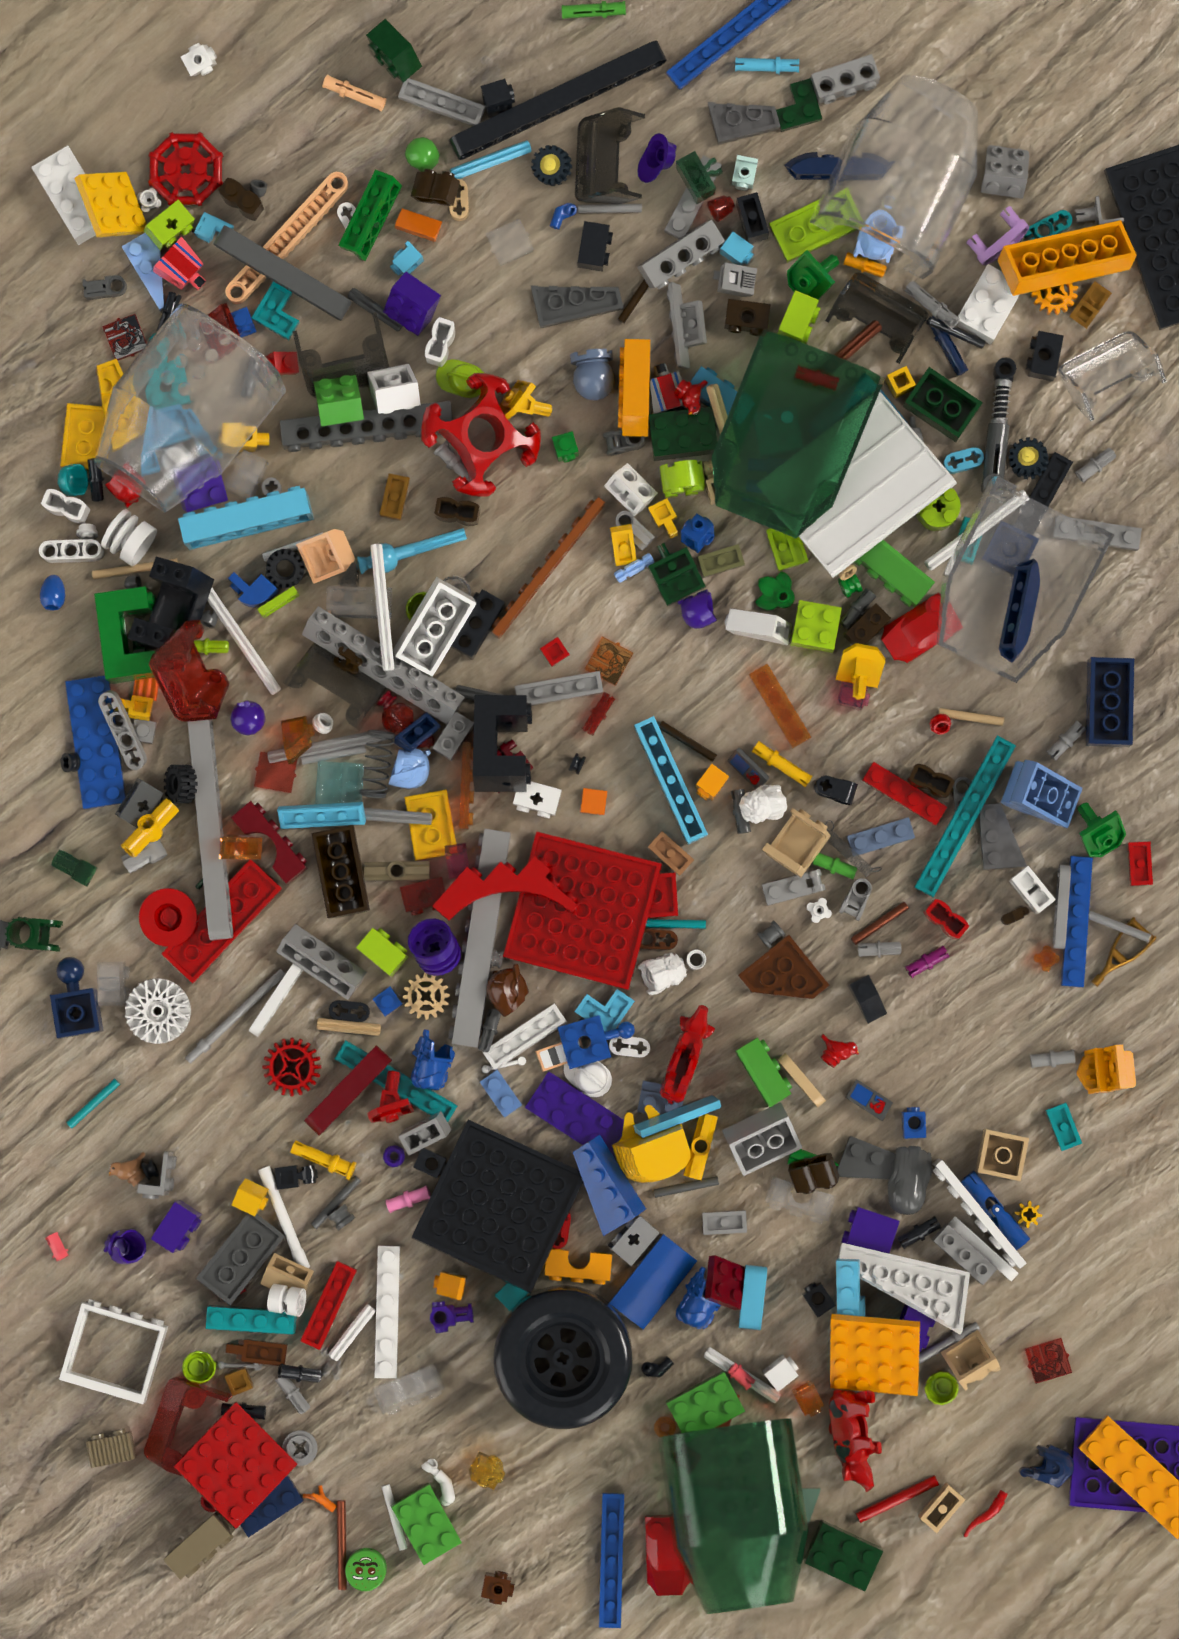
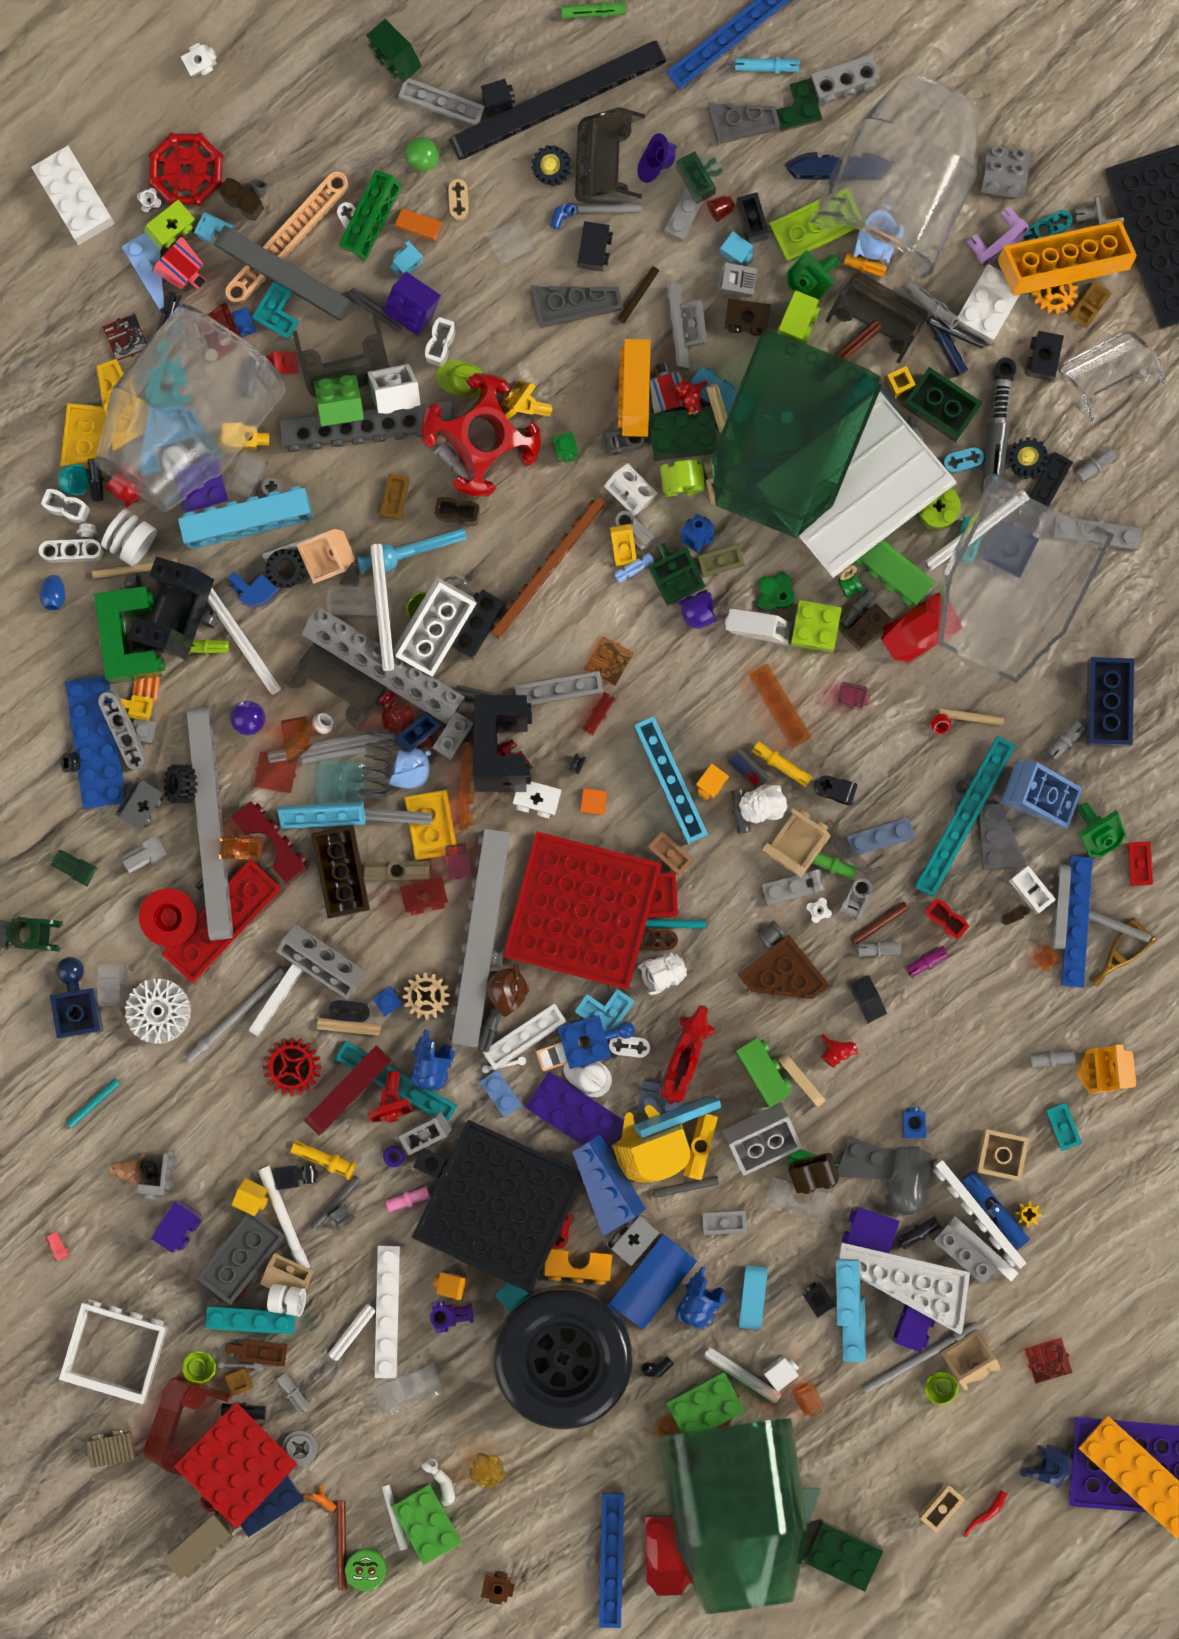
yellow plate [74,172,147,237] -> none
dark grey piece [82,275,127,300] -> none
dark purple helmet [103,1229,146,1265] -> none
yellow piece [121,799,179,858] -> none
clear red windscreen [149,620,229,722] -> none
lime tile [257,586,299,618] -> none
black axle [277,1364,322,1383] -> none
red plate [300,1261,357,1350] -> none
light nougat pin [322,75,387,112] -> none
dark brown piece [333,646,363,674] -> none
lime brick [356,928,409,977] -> none
dark purple wheel [408,918,461,976] -> none
dark brown brick [411,169,460,206] -> none
red arch [432,856,578,921] -> none
medium azure axle [450,140,531,179] -> none
red plate [540,637,570,667] -> none
sand blue tile [570,349,615,401] -> none
light grey brick [637,219,725,290] -> none
yellow plate [648,498,678,539] -> none
dark brown bar [659,721,717,762] -> none
white beam [686,950,706,970] -> none
dark red plate [705,1255,745,1310] -> none
coral pin [727,1363,756,1391] -> none
light aqua brick [732,155,758,191] -> none
lime plate [766,524,809,572] -> none
clear red pin [794,365,839,391] -> none
red animal [829,1390,882,1492] -> none
light orange plate [830,1314,920,1396] -> none
yellow piece [836,643,885,700] -> none
slope [845,1079,893,1121] -> none
red piece [856,1475,939,1523] -> none
red plate [862,762,947,826] -> none
dark brown brick [907,764,955,798] -> none
dark blue brick [999,559,1040,663] -> none

